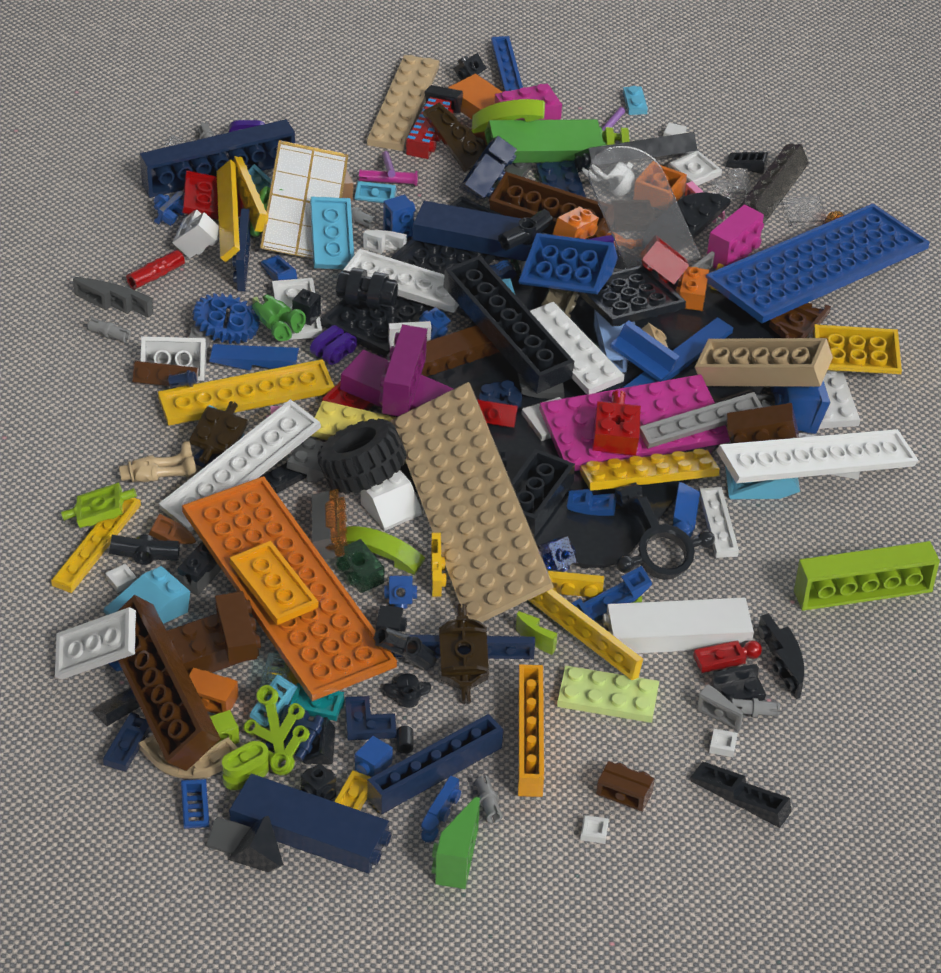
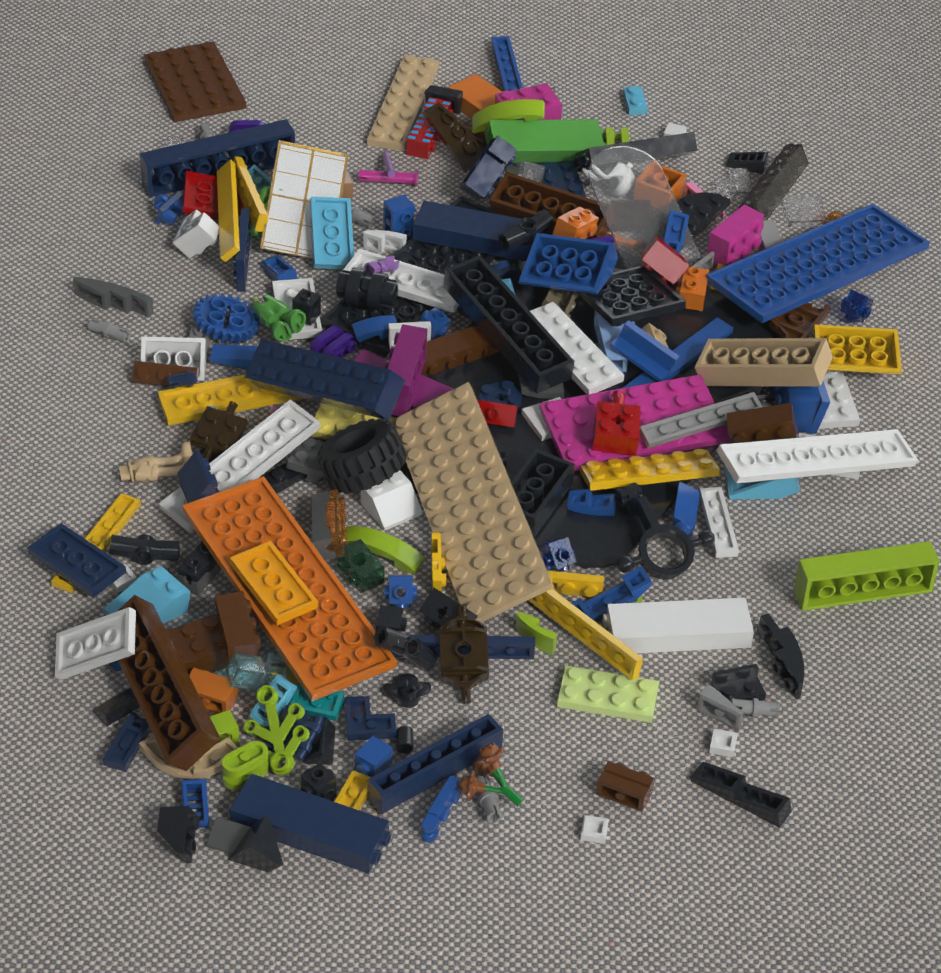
lime plate [61,482,137,528] -> none
red axle [126,249,185,290] -> none
dark orange plate [149,513,196,544] -> none
medium azure slope [355,181,397,203] -> none
bright green slope [431,797,480,889] -> none
black brick [453,53,487,81] -> none
light orange brick [518,664,544,797] -> none
medium lavender bar [602,107,625,131] -> none
white plate [668,151,722,186] -> none
red plate [693,640,762,673] -> none
none -> dark blue plate [27,523,126,598]
none -> reddish brown plate [143,41,247,123]
none -> black slope [157,806,199,863]
none -> dark blue slope [177,450,219,503]
none -> clear light blue brick [225,653,266,691]
none -> dark blue brick [244,339,406,421]
none -> blue slope [352,315,397,343]
none -> medium lavender piece [364,256,399,277]
none -> black brick [419,587,478,627]
none -> dark orange plant [460,742,524,807]
none -> clear brick [518,161,545,183]
none -> blue hinge [663,210,689,254]
none -> light grey slope [761,219,783,250]
none -> clear blue brick [840,289,874,323]

